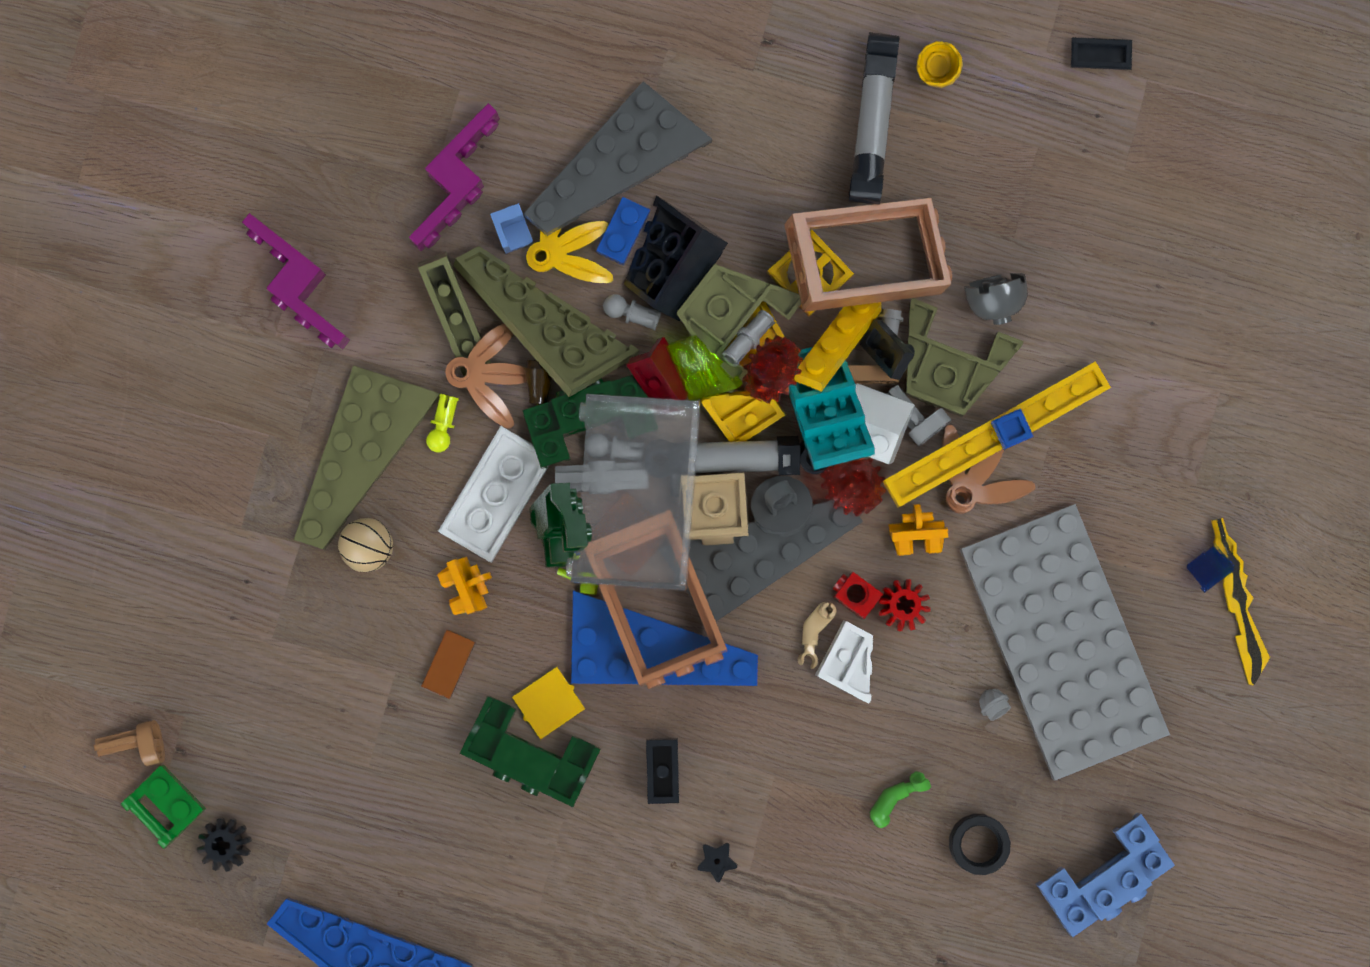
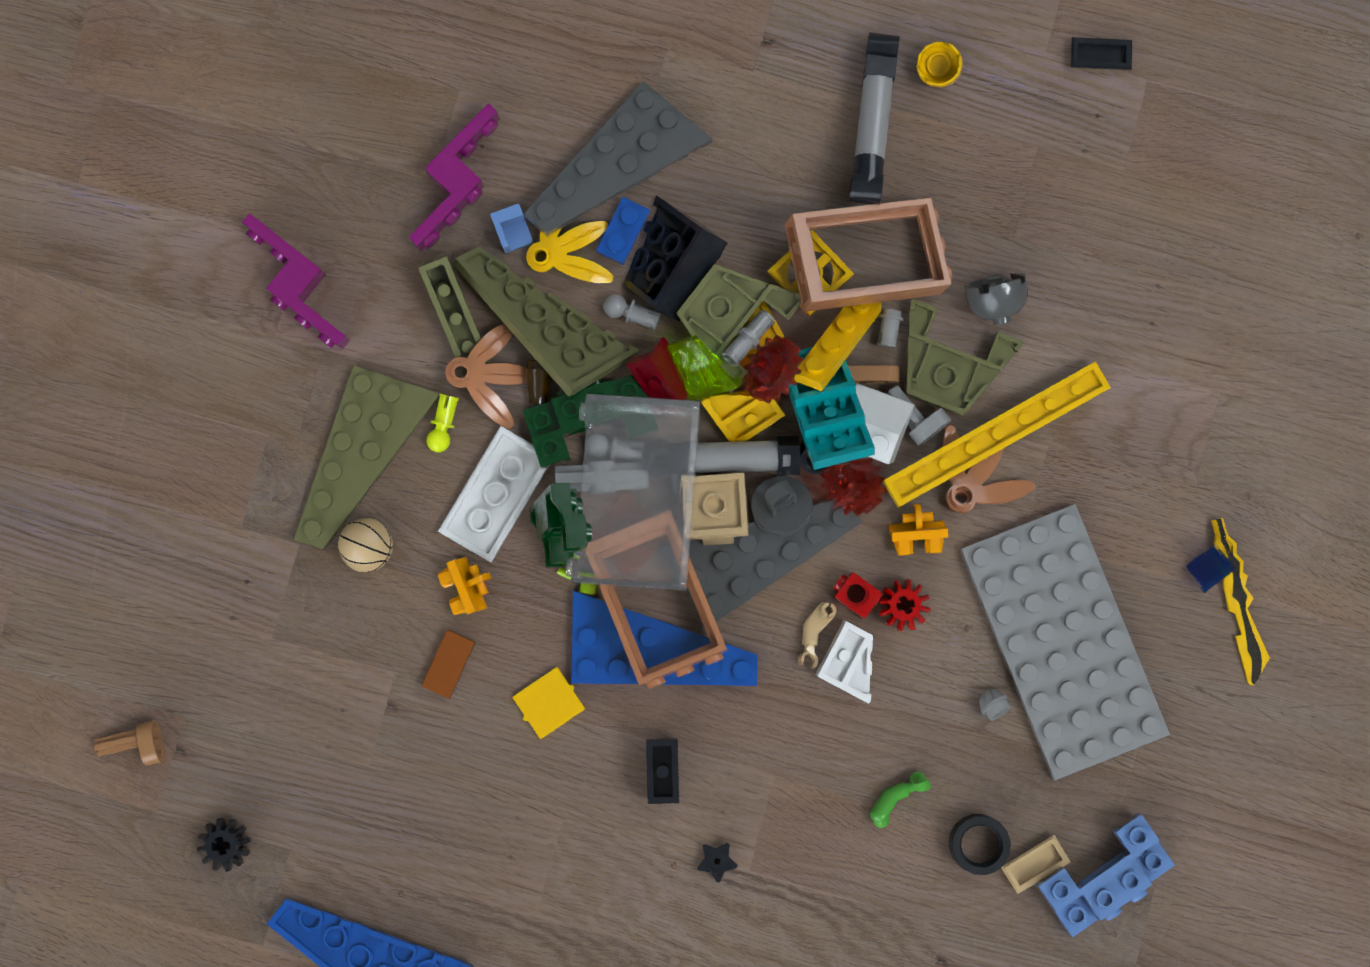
green plate [120,765,206,849] -> none
dark green bracket [459,696,601,807] -> none
black tile [860,319,915,380] -> none
blue tile [991,409,1034,450] -> none
none -> tan tile [1001,835,1070,894]

